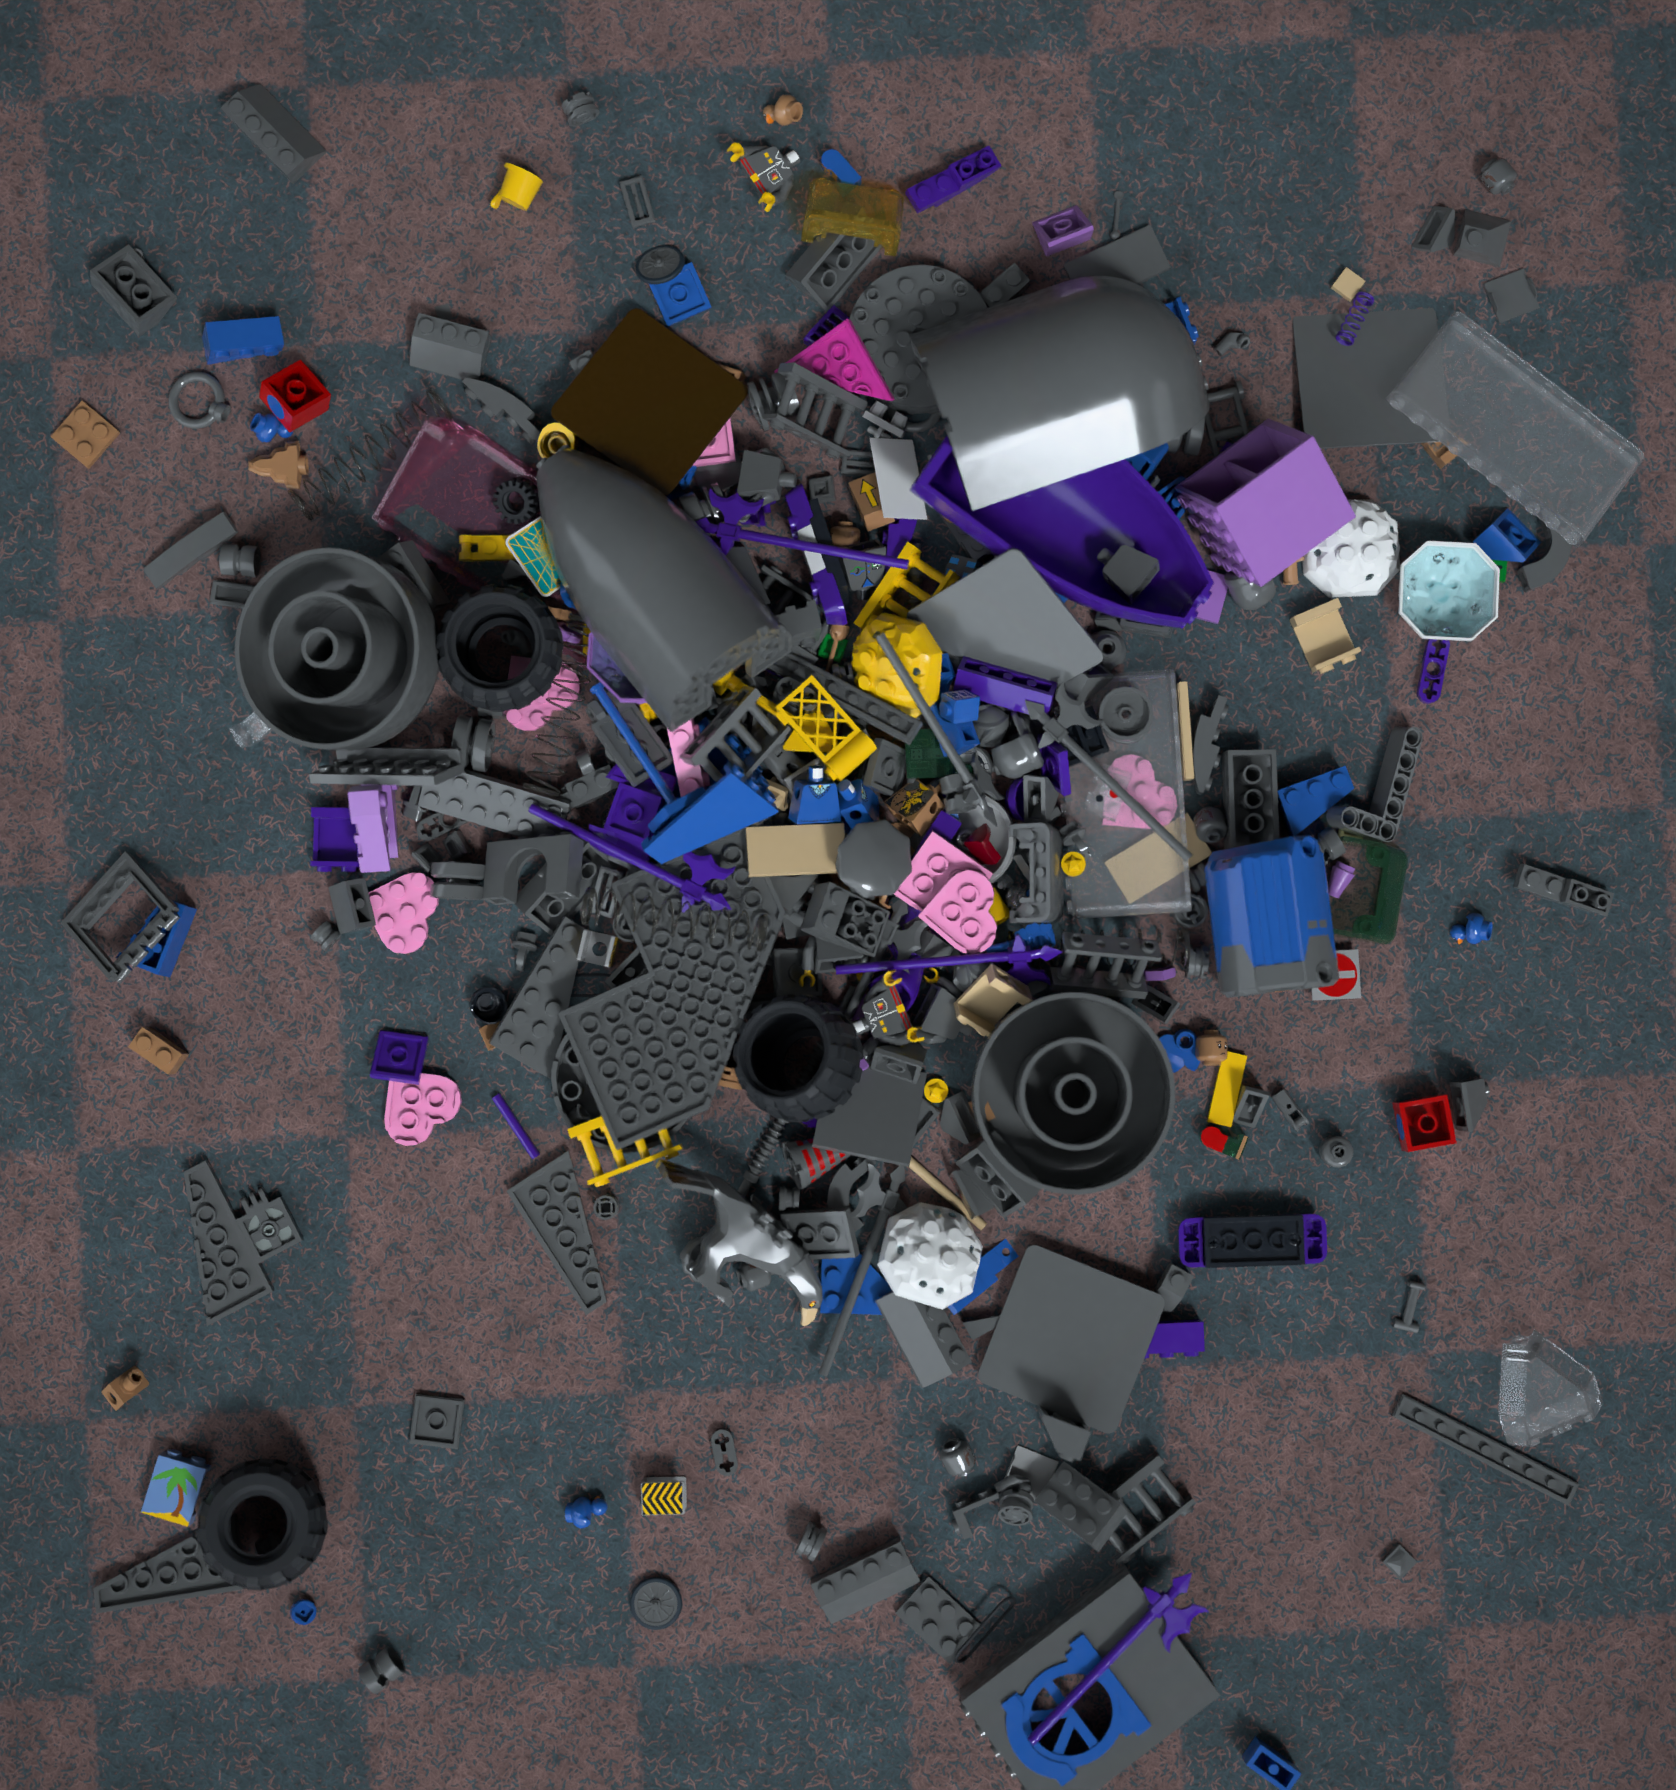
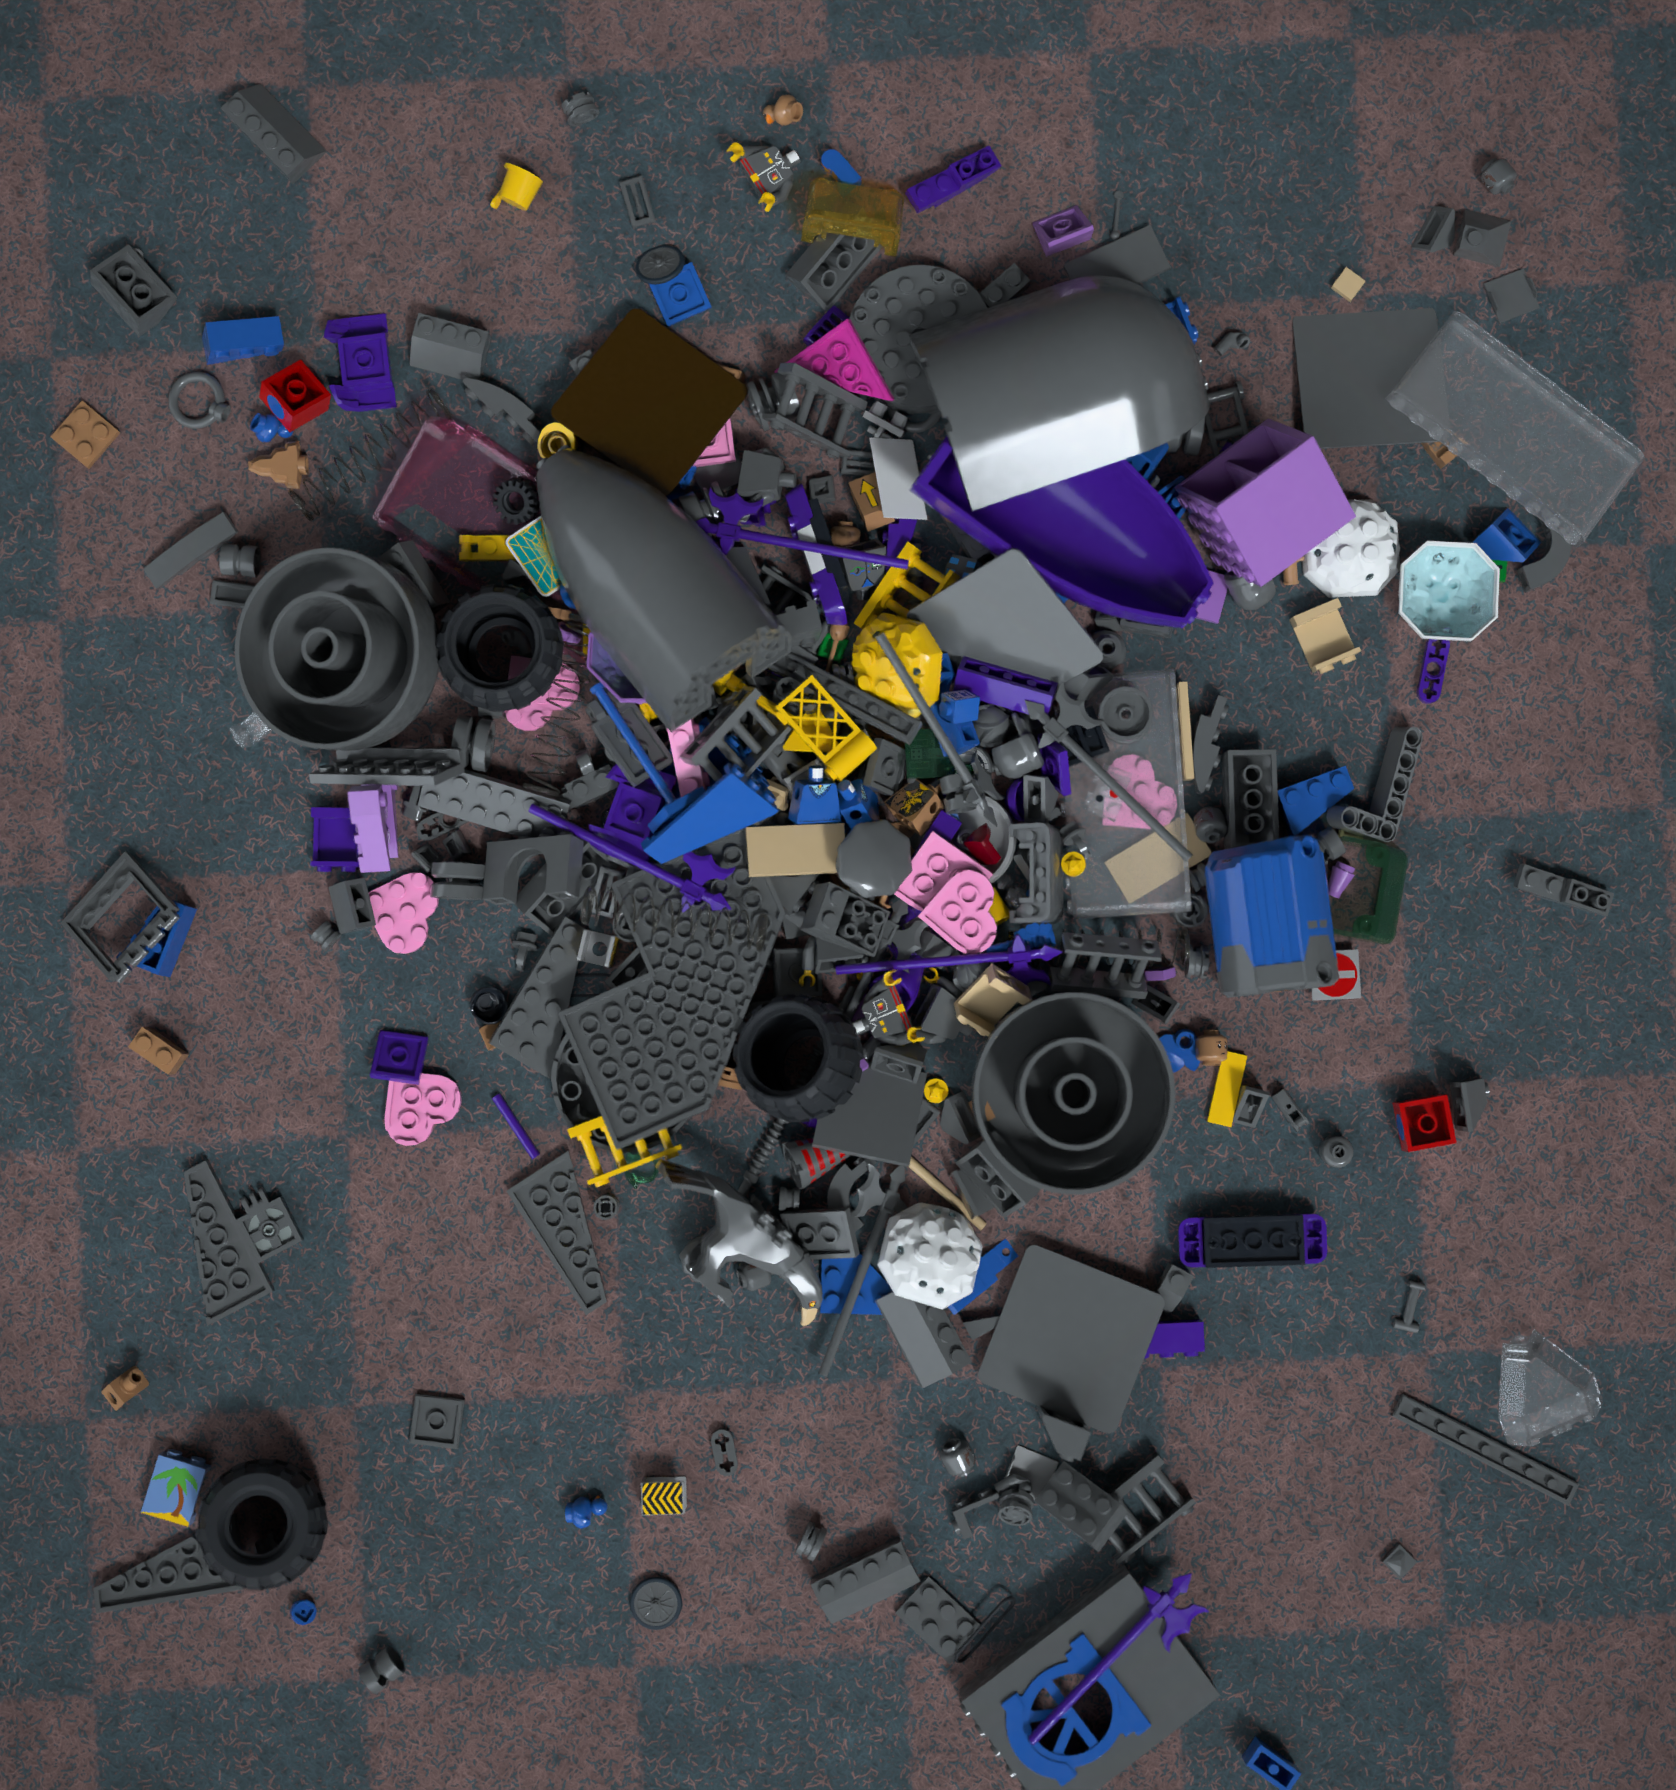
dark grey torso [1097,545,1160,605] -> none
leg [1199,1125,1249,1160] -> none
dark purple piece [1336,291,1374,346] -> none
blue animal [1450,913,1493,944] -> none
none -> dark purple piece [324,313,397,412]
none -> clear green piece [625,1153,659,1189]

